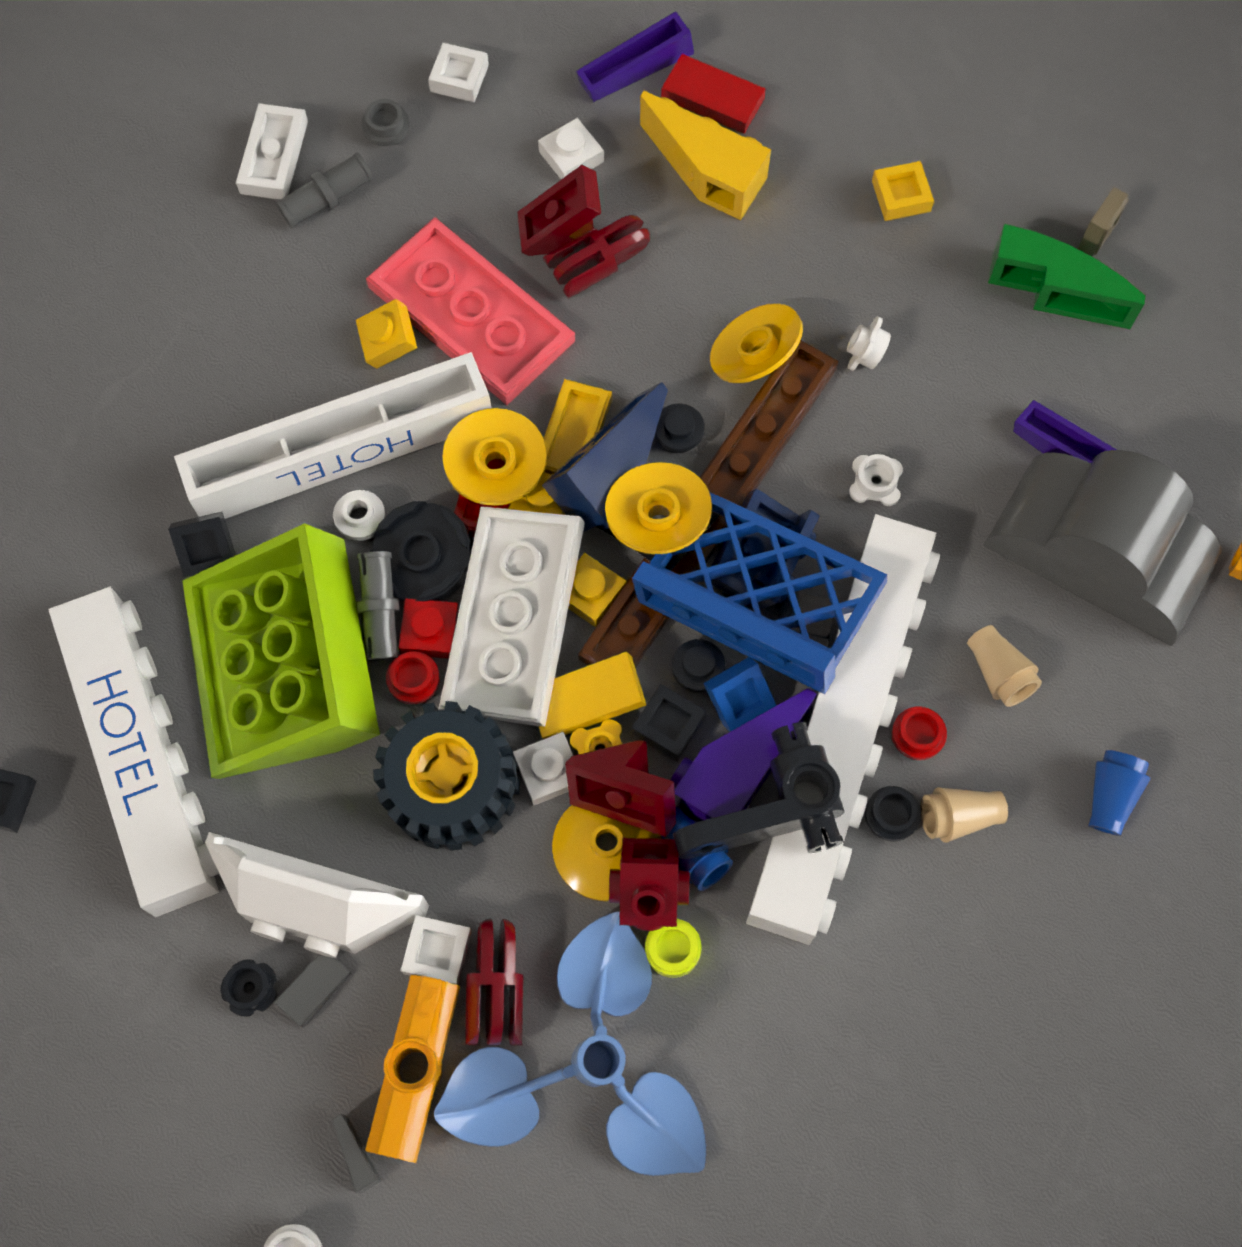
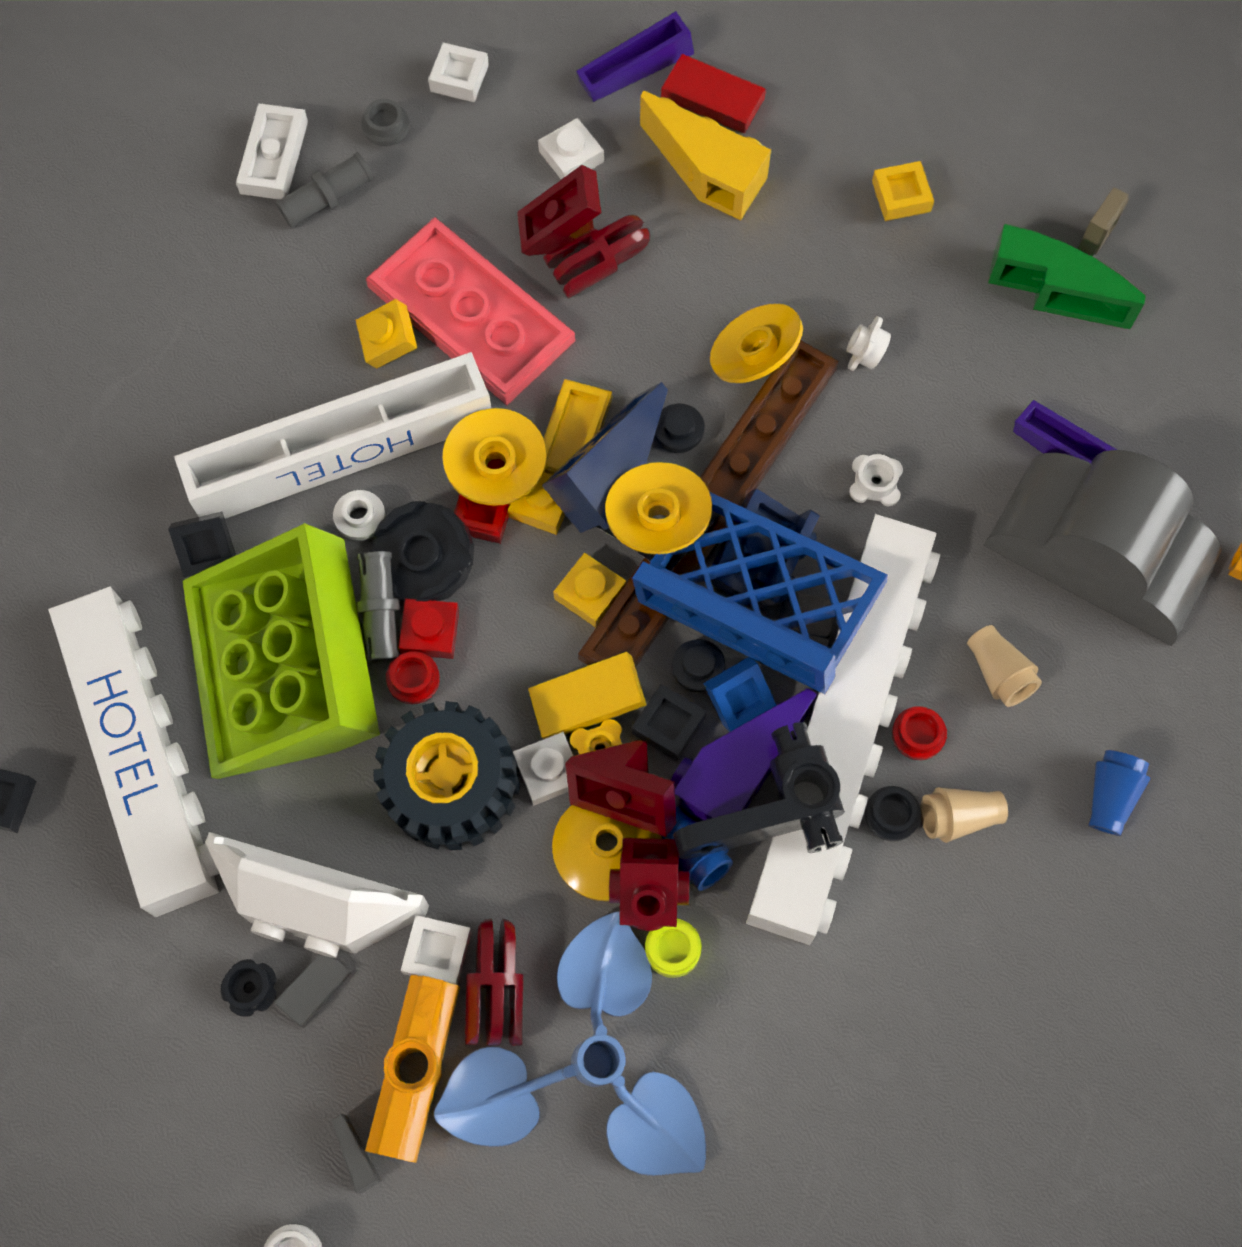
white tile [439,507,585,727] -> none

